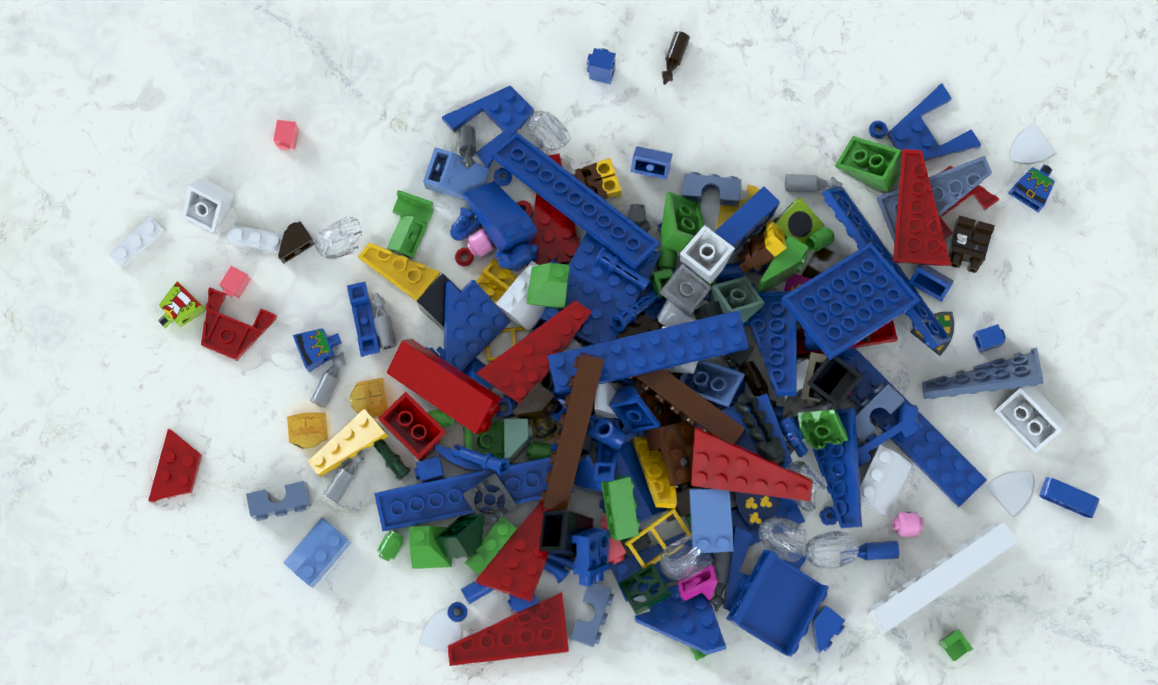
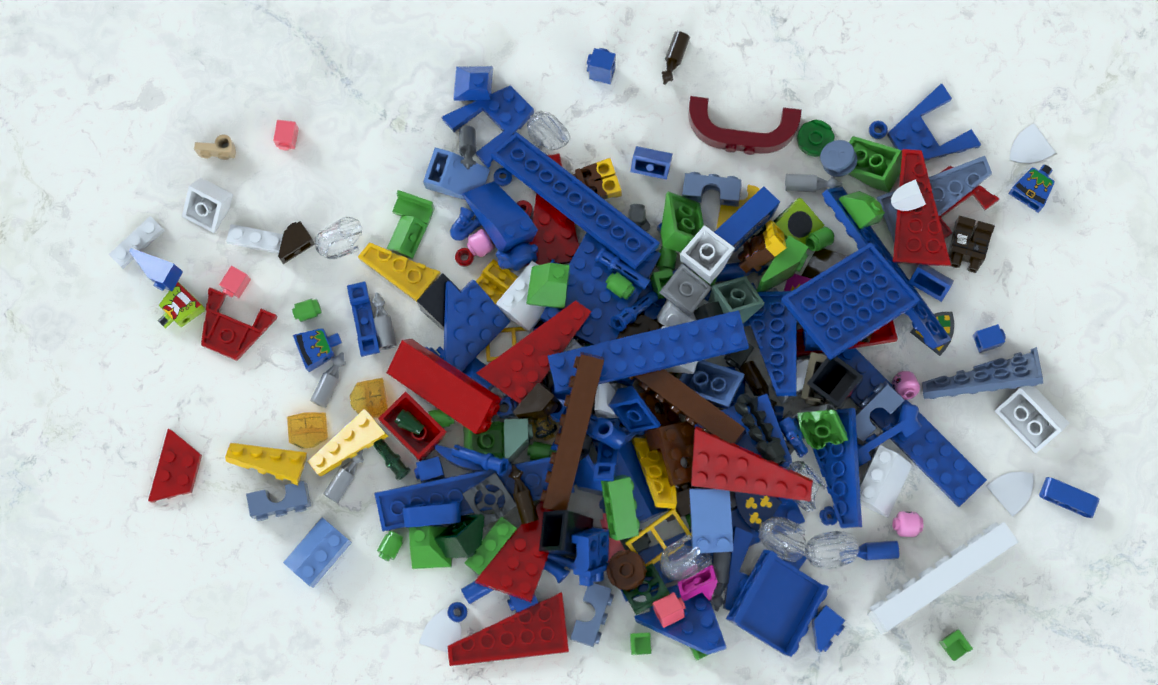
none -> slope [129,248,183,291]
none -> tan plate [194,134,236,160]
none -> yellow wing [225,443,307,486]
none -> bright green brick [292,298,322,322]
none -> dark green cone [394,409,424,435]
none -> blue beam [402,501,461,527]
none -> blue slope [454,66,493,101]
none -> dark brown wheel [508,464,539,524]
none -> bright green brick [606,272,635,300]
none -> reddish brown tile [607,550,647,591]
none -> bright green panel [630,633,651,655]
none -> coral brick [653,593,686,628]
none -> dark red arch [688,96,802,155]
none -> green tile [797,120,835,157]
none -> sand blue head [820,140,857,177]
none -> bright green slope [839,191,885,229]
none -> white brick [891,180,926,211]
none -> bright pink head [892,371,920,400]

